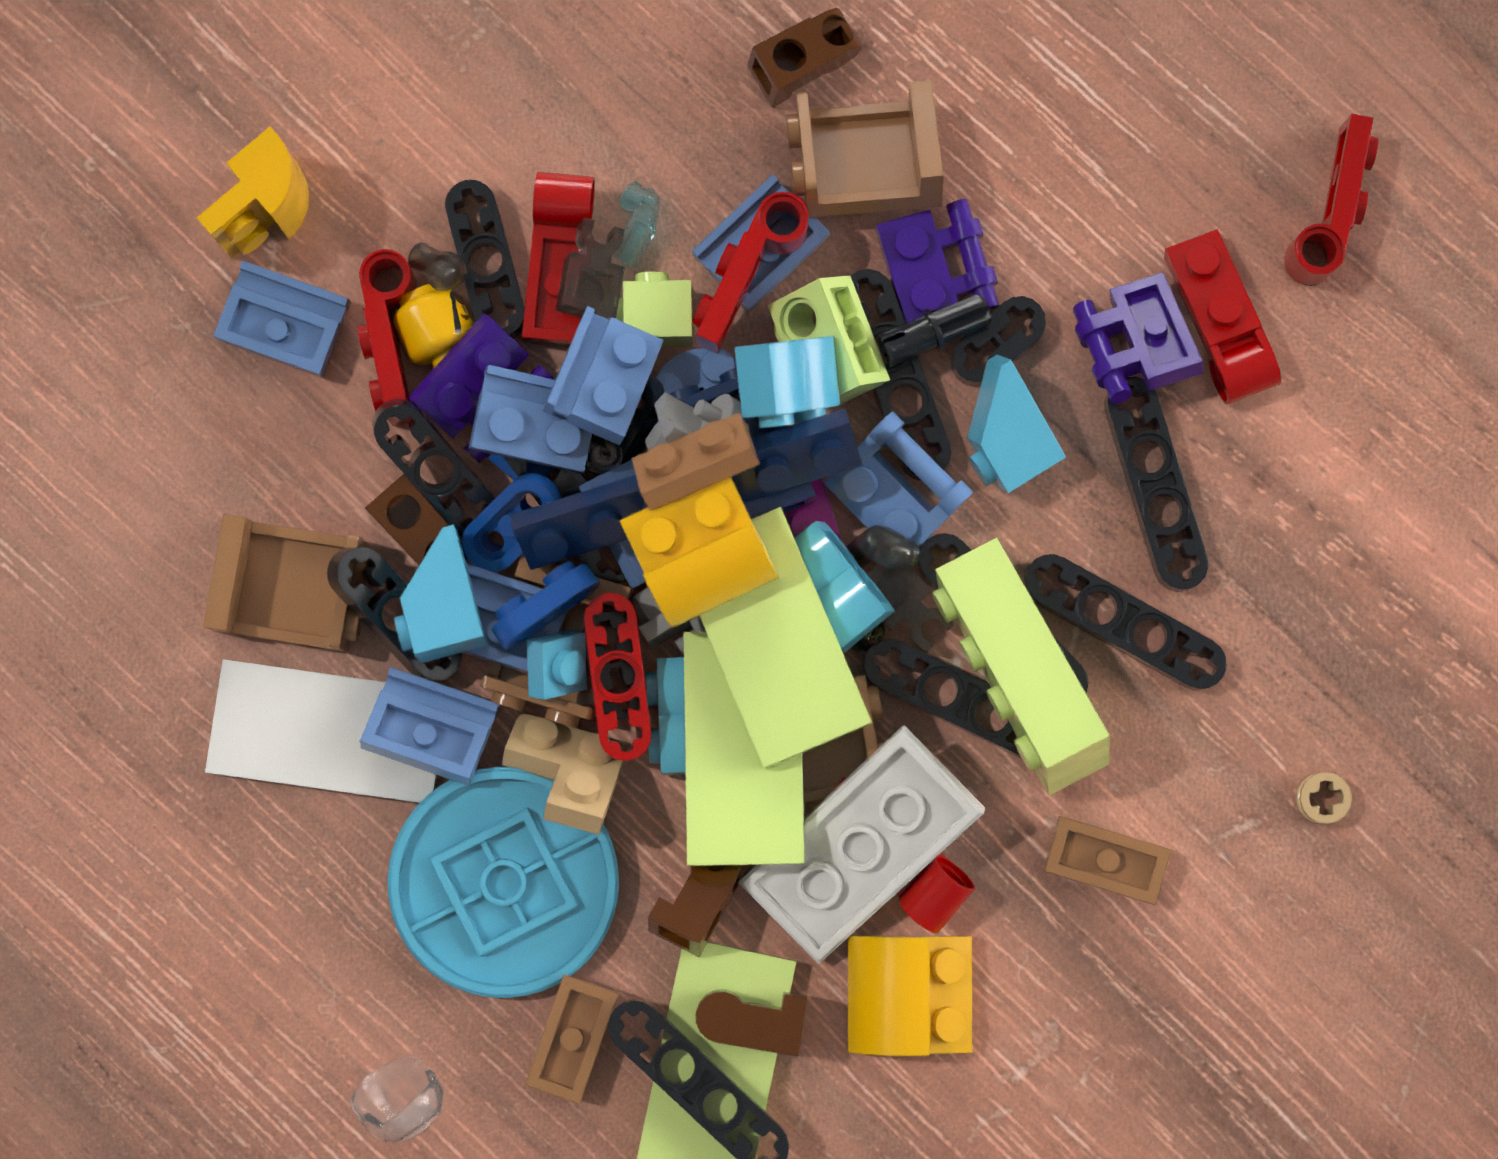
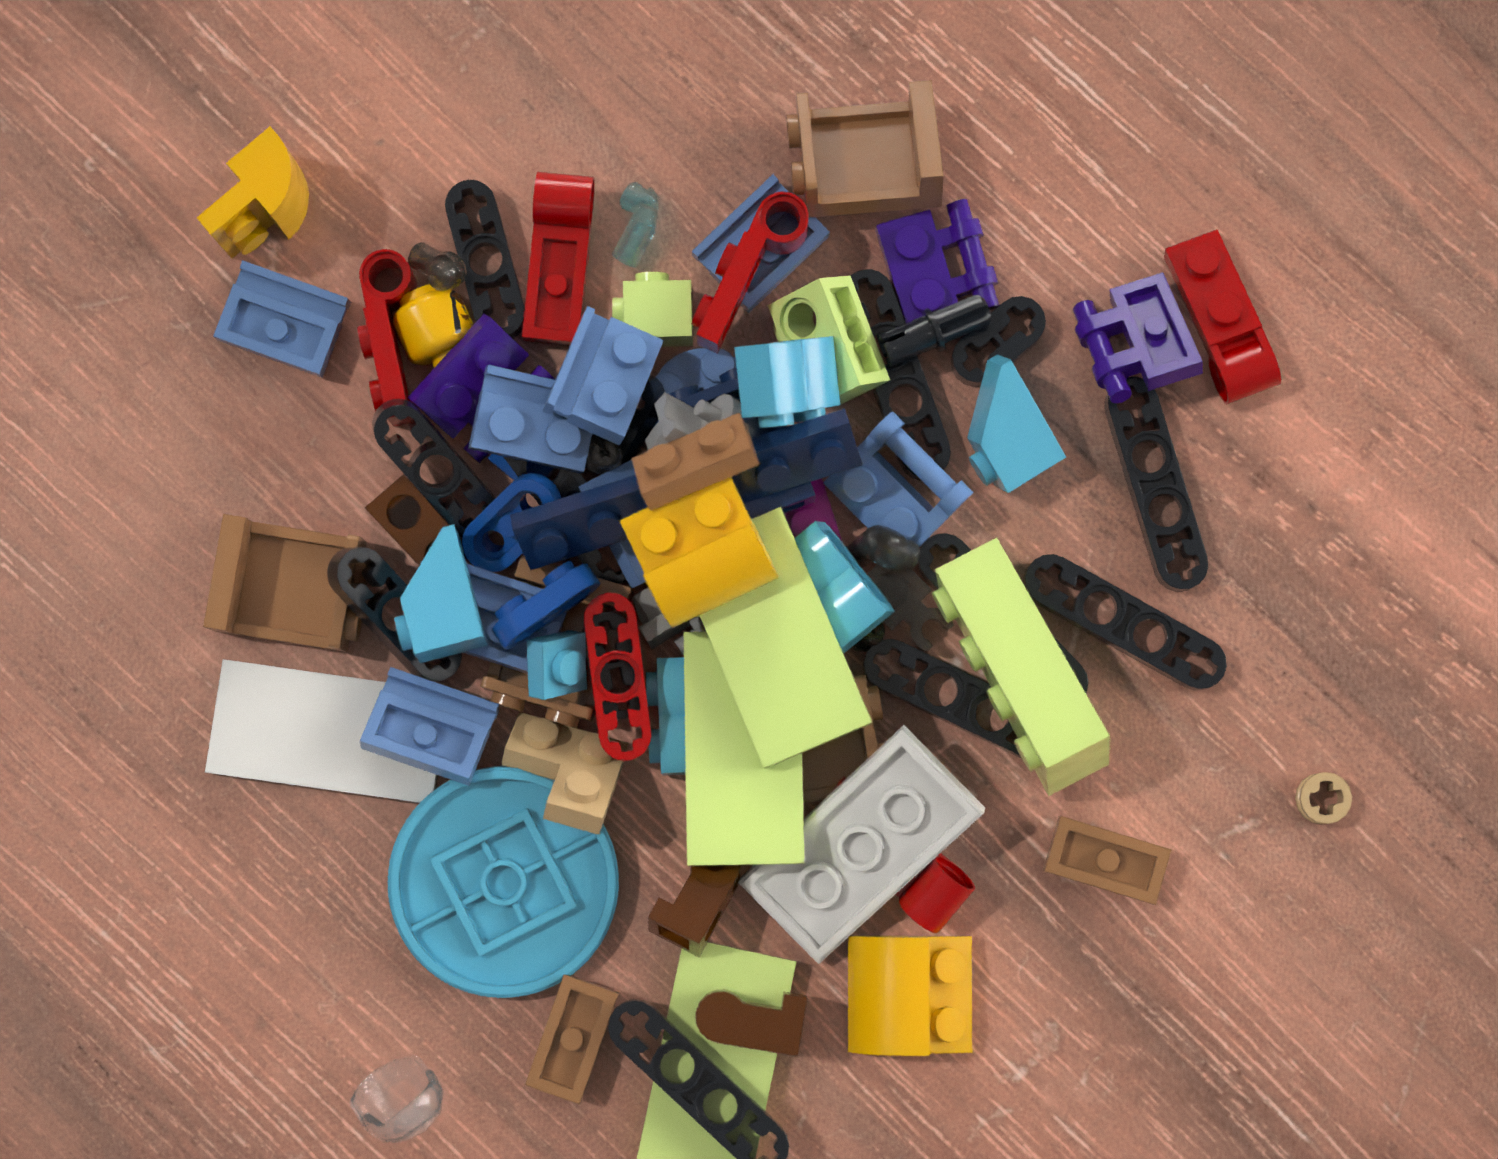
clear smoke plate [555,217,625,320] -> none
reddish brown leg [747,8,862,108] -> none
red plate [1284,113,1379,286] -> none

